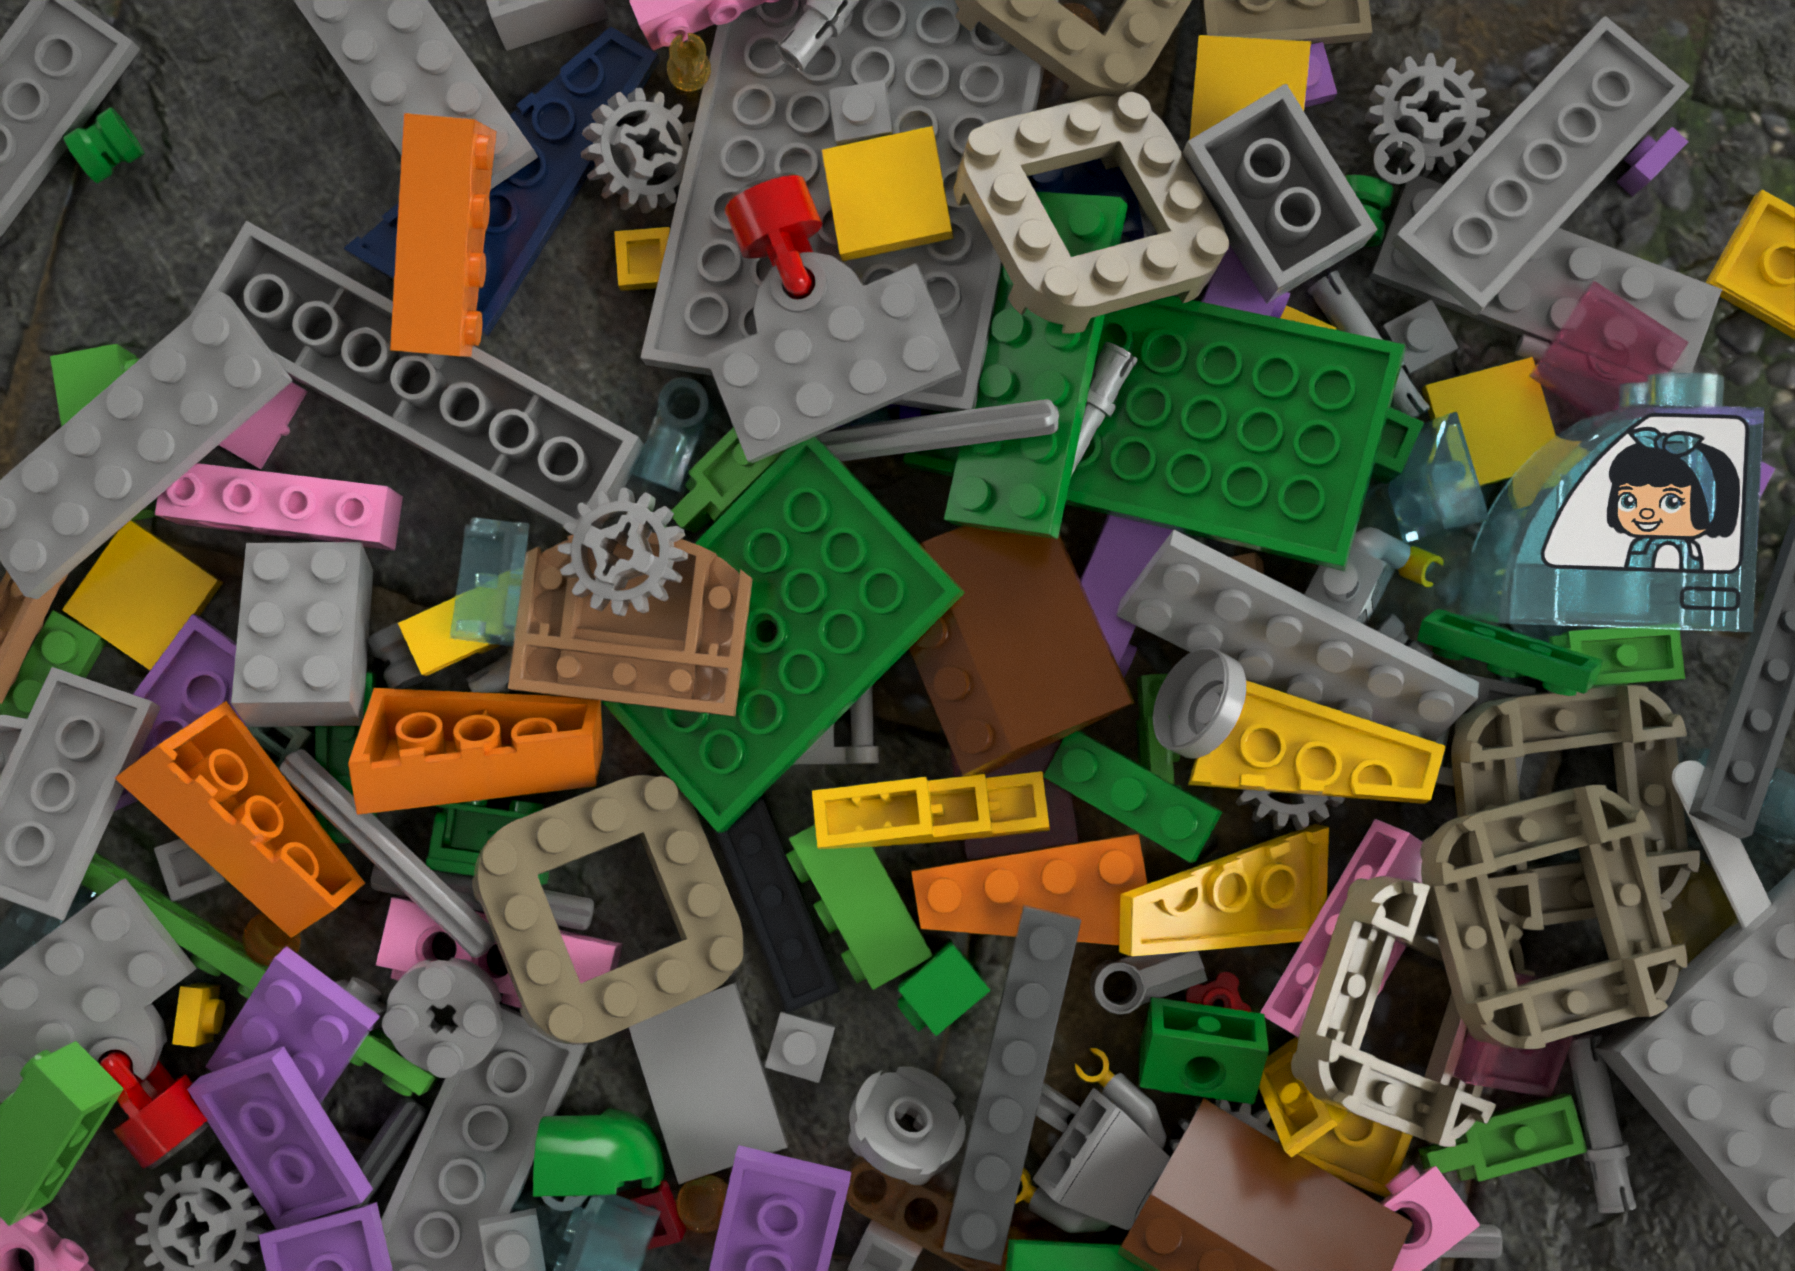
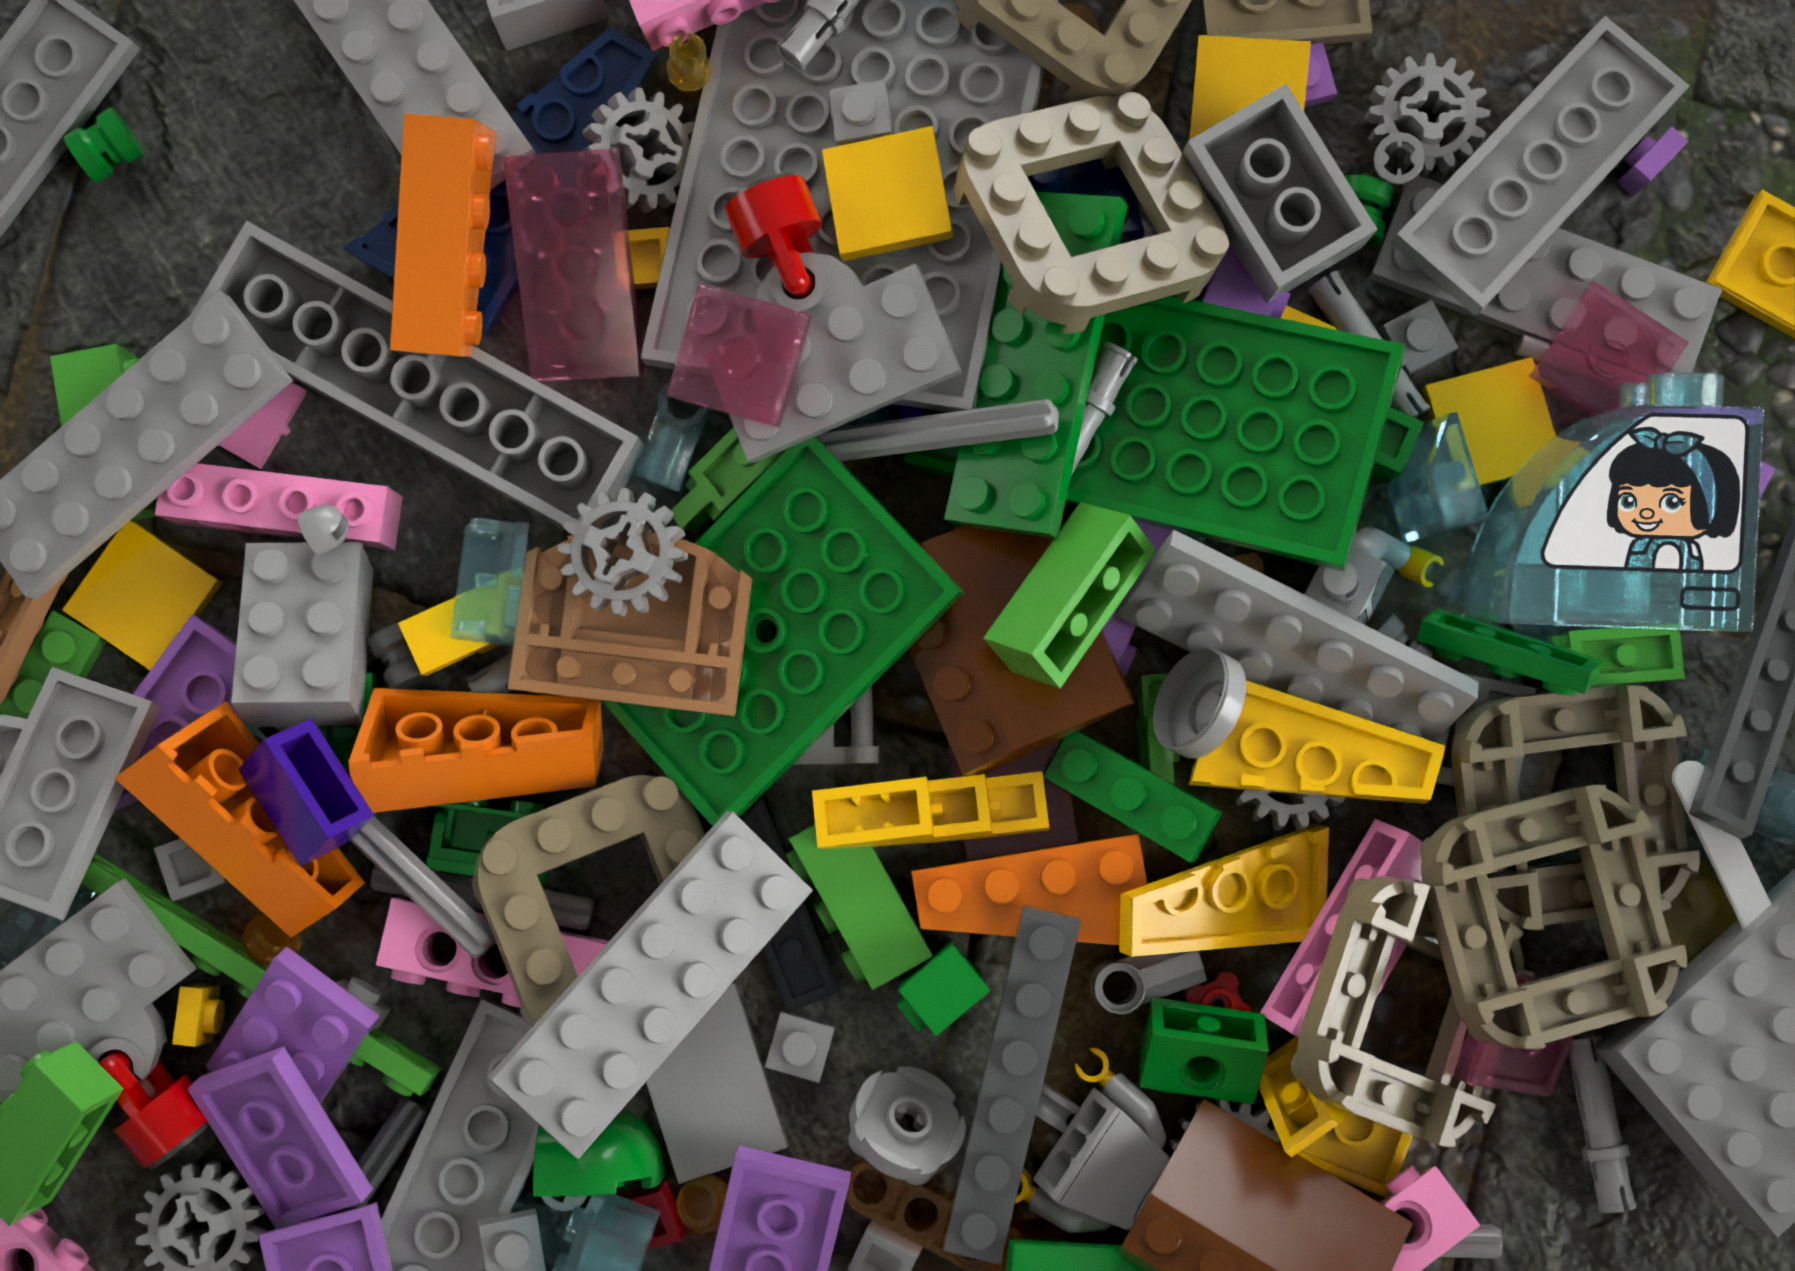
light grey plate [382,957,504,1078] -> none
bright green hinge [1418,1093,1587,1182] -> none
none -> dark purple piece [238,718,374,867]
none -> light grey hinge [297,505,349,555]
none -> light grey plate [487,812,813,1159]
none -> clear pink plate [503,147,644,382]
none -> clear pink tile [667,284,812,429]
none -> bright green brick [983,502,1156,689]

